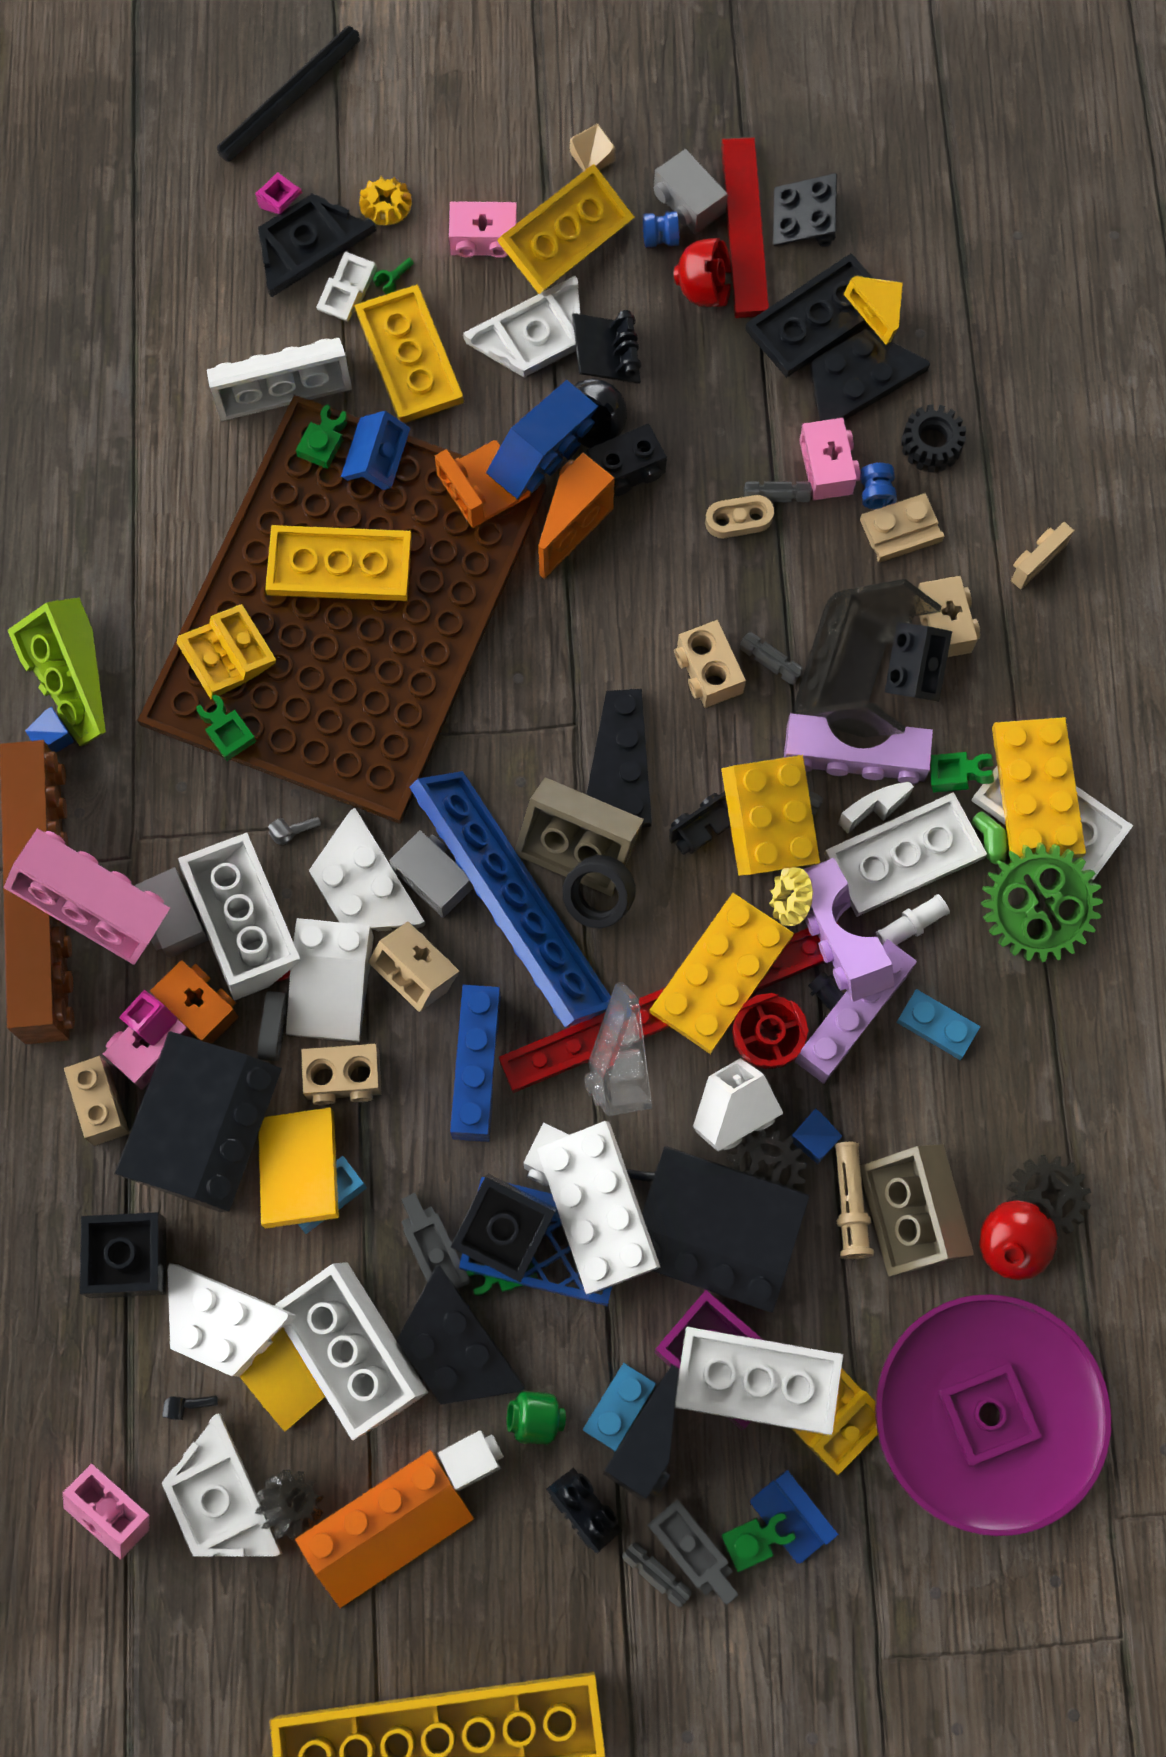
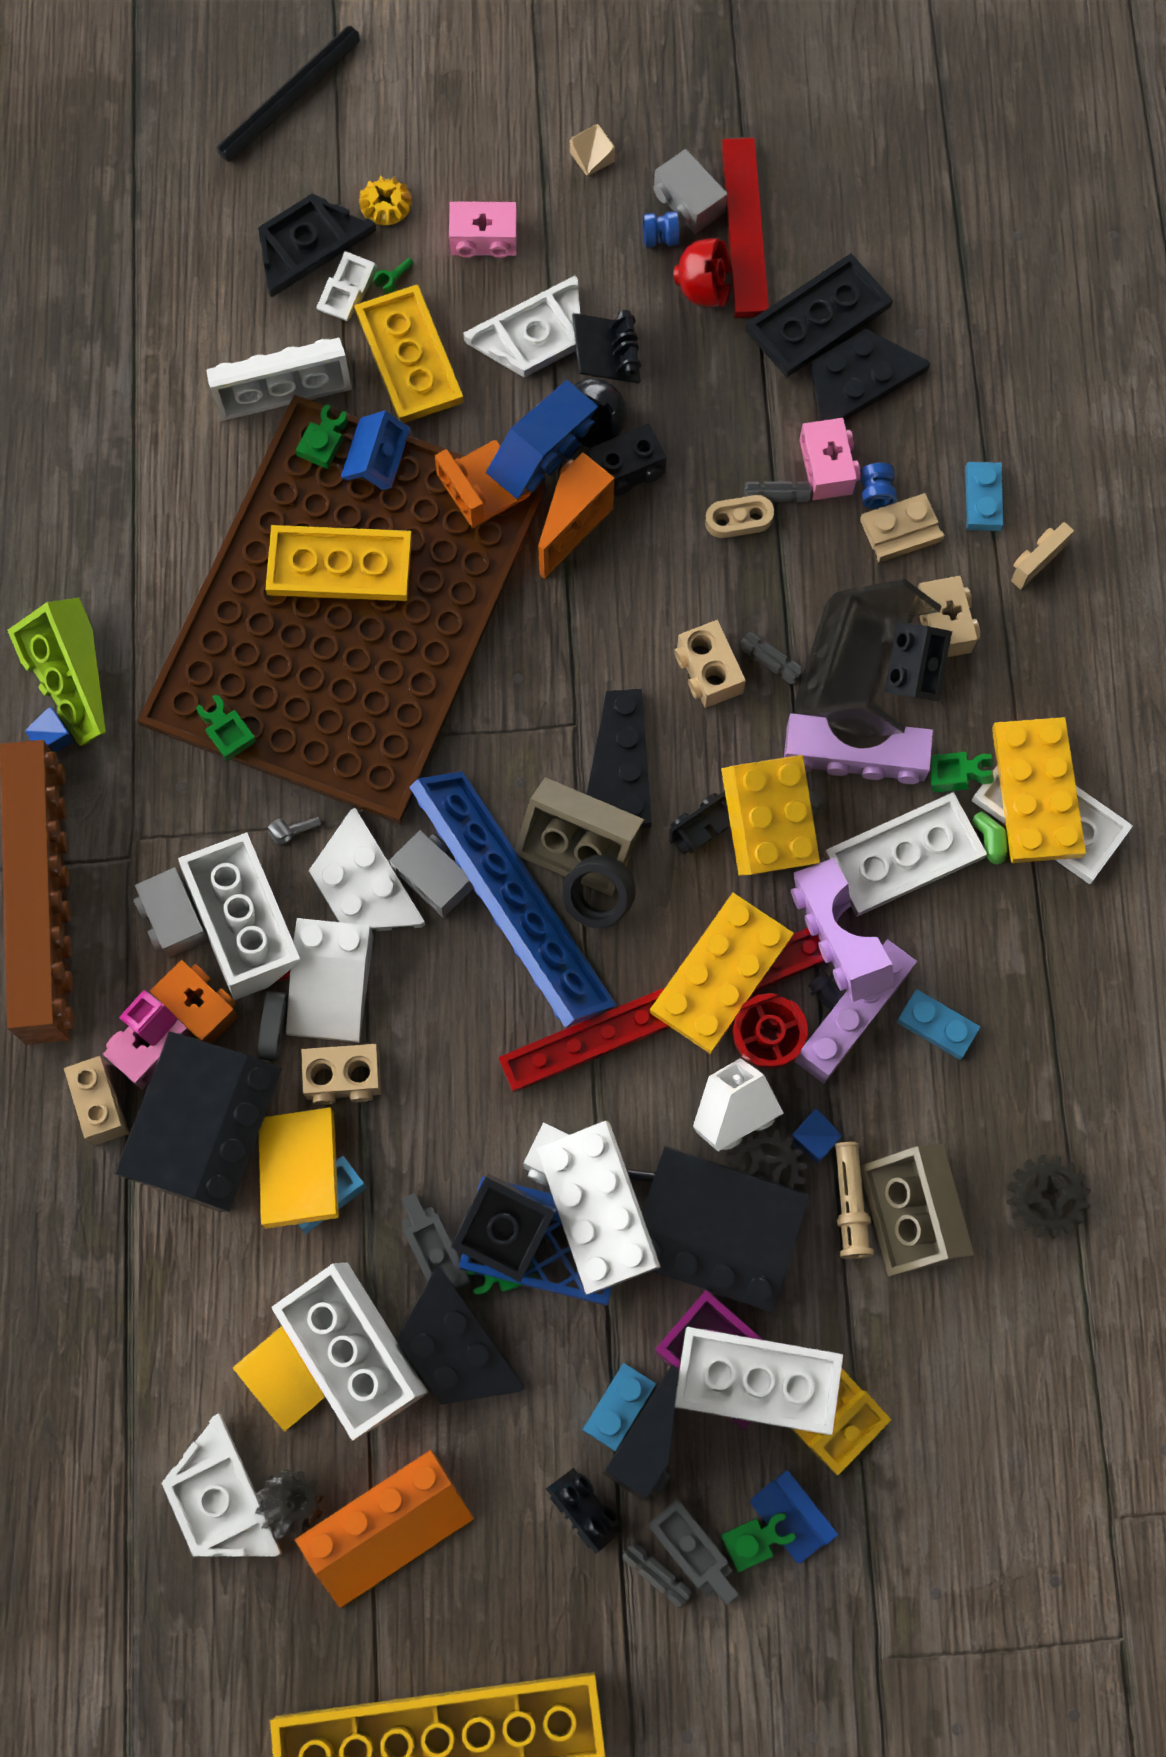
bright pink brick [3,828,170,965] -> none
bright pink brick [63,1464,149,1560] -> none
black brick [80,1212,166,1299] -> none
black hand [162,1396,218,1420] -> none
white wing [168,1263,296,1377] -> none
yellow slope [177,604,276,699] -> none
dark pink slope [255,172,302,214] -> none
tan brick [368,922,460,1012] -> none
white brick [438,1430,504,1491] -> none
blue arch [450,985,501,1142] -> none
yellow plate [497,164,635,295] -> none
green head [506,1391,566,1445] -> none
clear slope [585,982,652,1116] -> none
light yellow gear [769,867,813,926] -> none
black hinge [773,173,837,247] -> none
white slope [838,782,914,833] -> none
yellow slope [844,276,903,345] -> none
magenta dish [875,1294,1111,1536] -> none
white pin [876,894,950,945] -> none
black tyre [901,404,966,473] -> none
red cylinder [979,1200,1058,1281] -> none
bright green gear [981,843,1103,962] -> none
none -> dark azure plate [965,462,1003,531]

